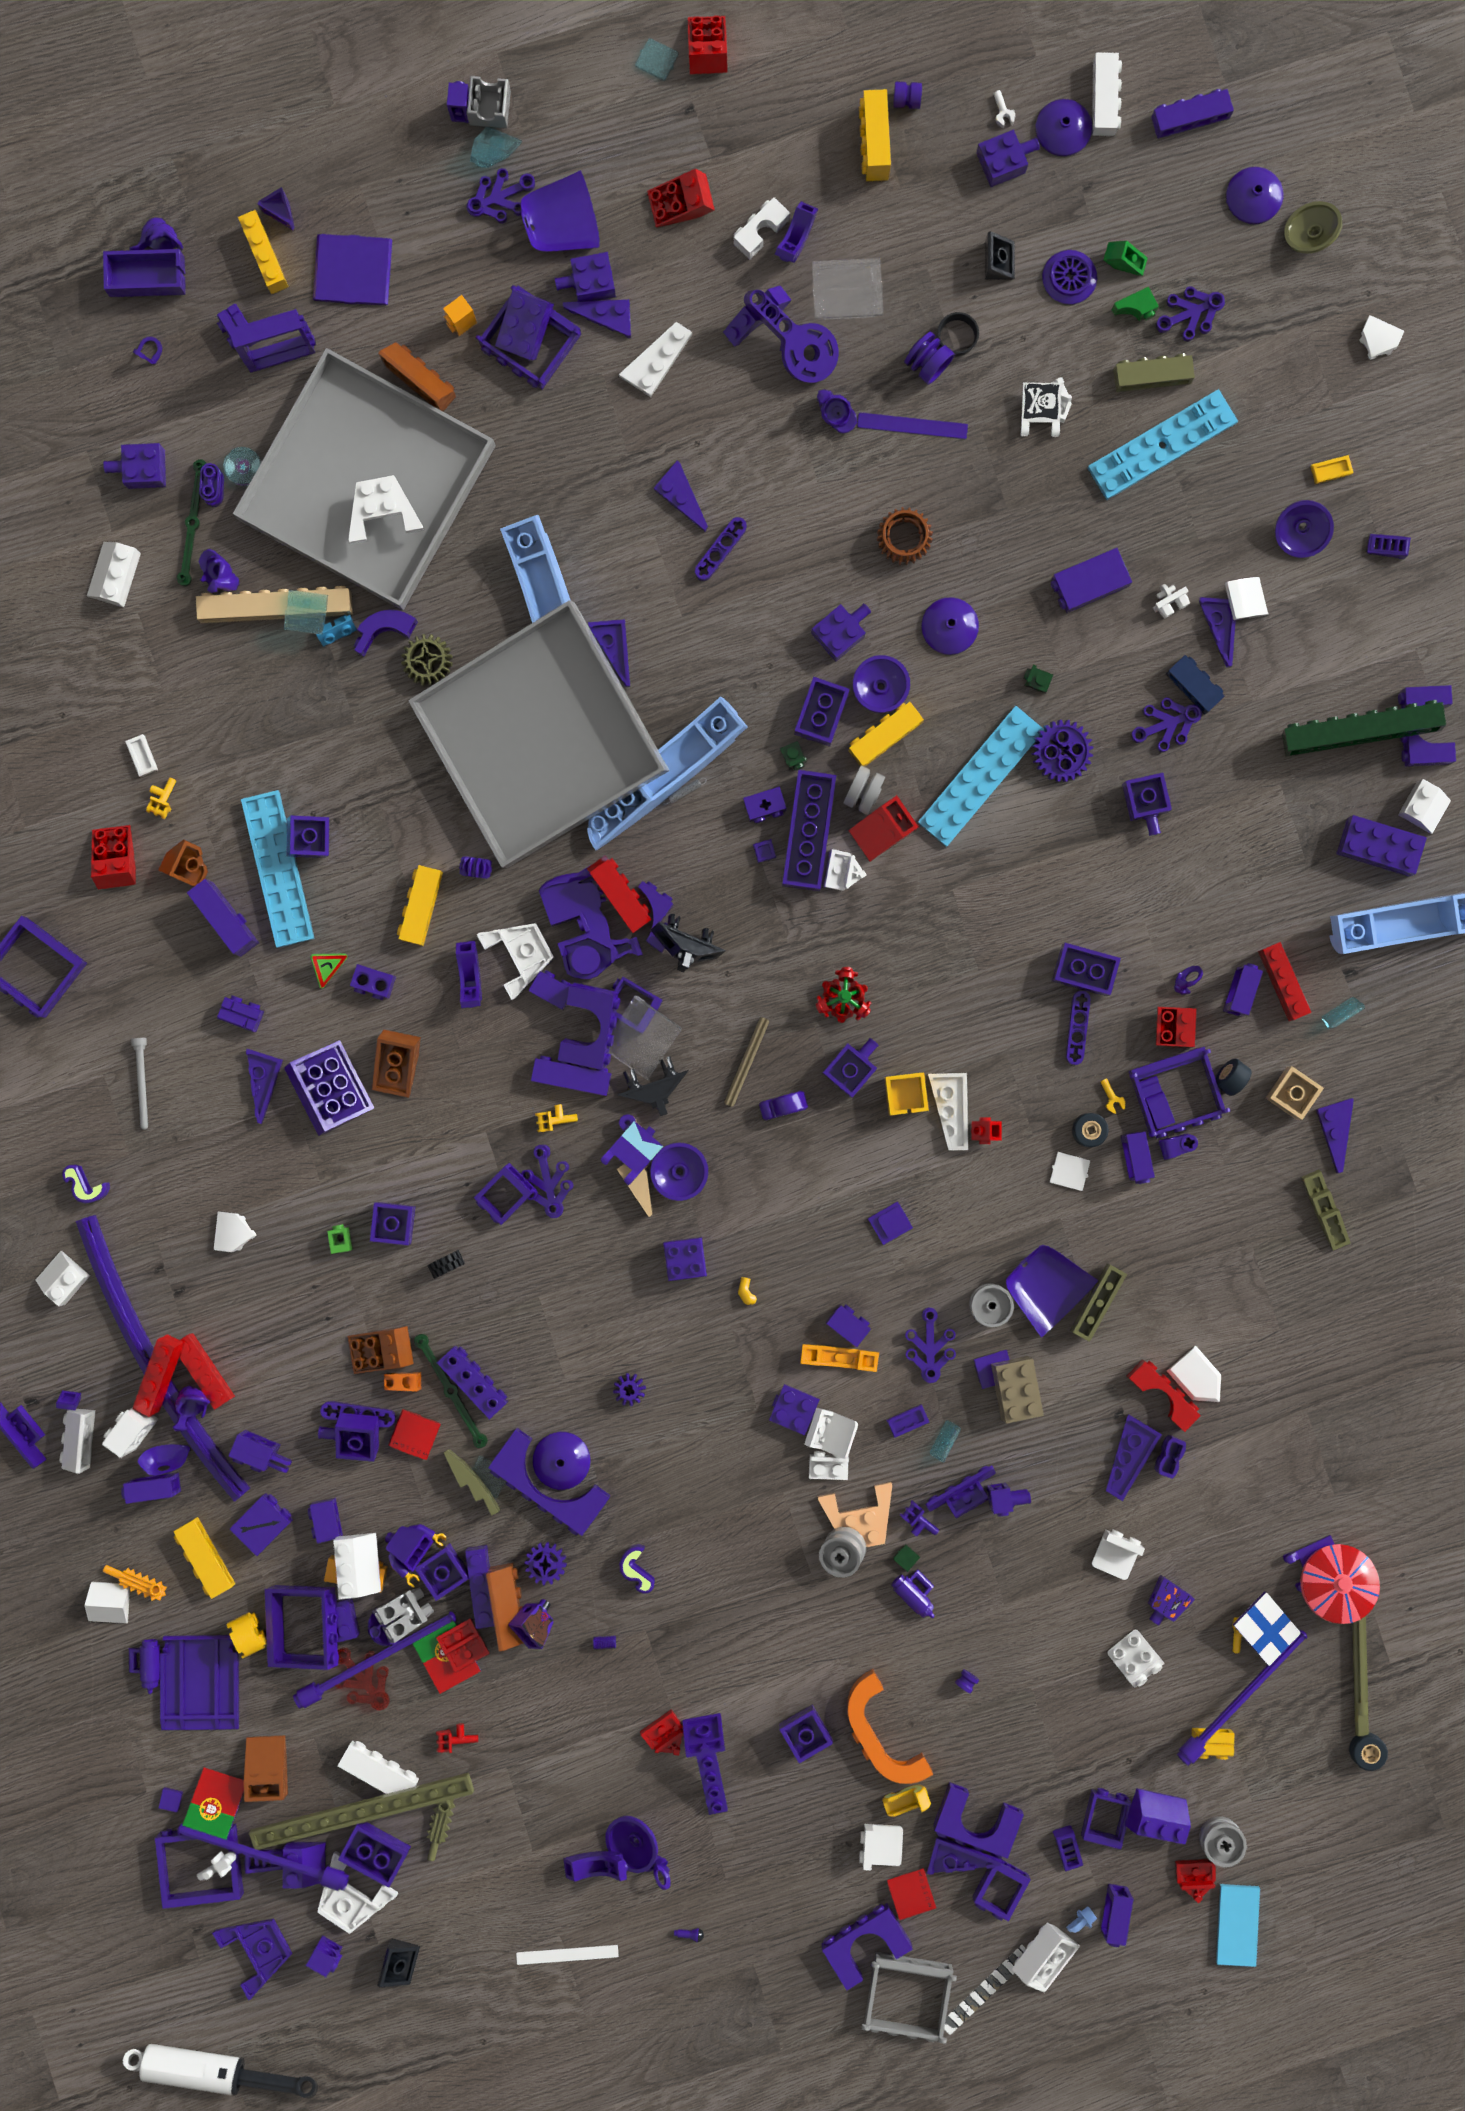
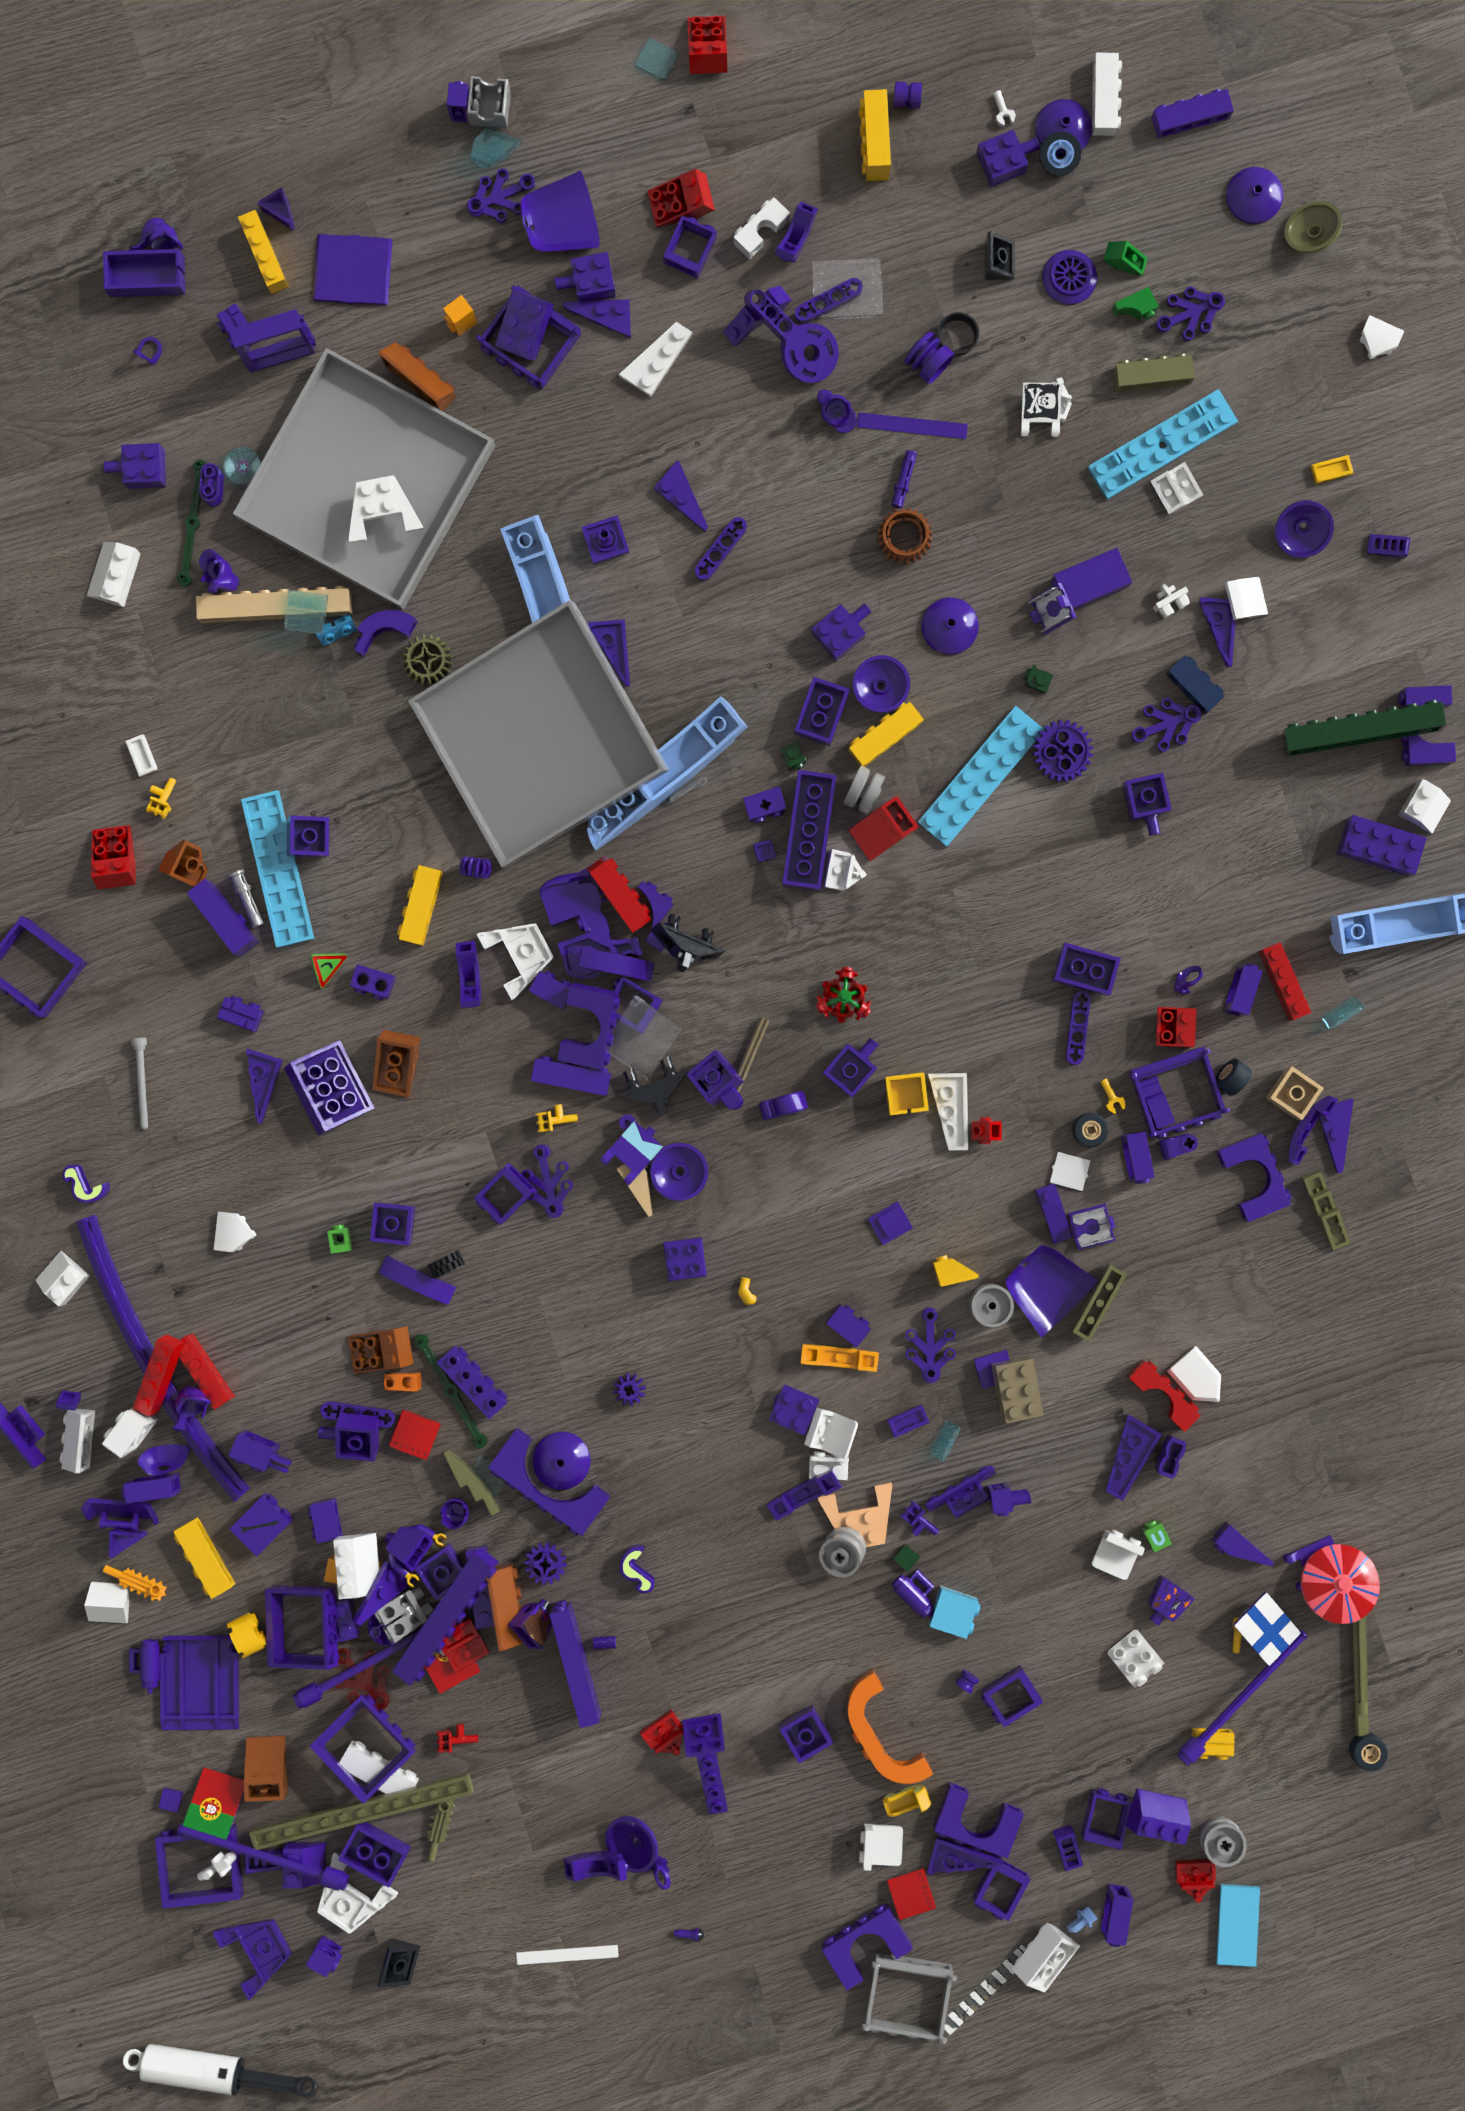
none -> dark purple piece [81,1498,159,1531]
none -> dark purple slope [109,1528,148,1559]
none -> light grey pin [228,870,264,928]
none -> dark purple piece [309,1694,416,1804]
none -> dark purple wing [352,1561,414,1625]
none -> dark purple slope [379,1255,456,1305]
none -> dark purple brick [392,1547,499,1686]
none -> dark purple hair [440,1498,470,1530]
none -> dark purple brick [550,1600,601,1728]
none -> dark purple slope [578,947,655,981]
none -> dark purple plate [581,515,630,564]
none -> dark purple window [663,216,717,279]
none -> dark purple brick [686,1050,744,1110]
none -> dark purple slope [766,1470,842,1521]
none -> dark purple beam [795,278,863,324]
none -> dark purple pin [891,450,917,509]
none -> medium azure piece [928,1586,980,1639]
none -> yellow slope [932,1255,979,1287]
none -> dark purple window [981,1665,1043,1727]
none -> piece [1028,583,1077,635]
none -> dark purple slope [1034,1183,1072,1244]
none -> black wheel [1039,131,1082,176]
none -> piece [1068,1203,1116,1250]
none -> bright green brick [1141,1520,1172,1552]
none -> white slope [1151,462,1204,514]
none -> dark purple slope [1211,1522,1274,1566]
none -> dark purple arch [1215,1133,1292,1222]
none -> dark purple slope [1289,1095,1338,1165]

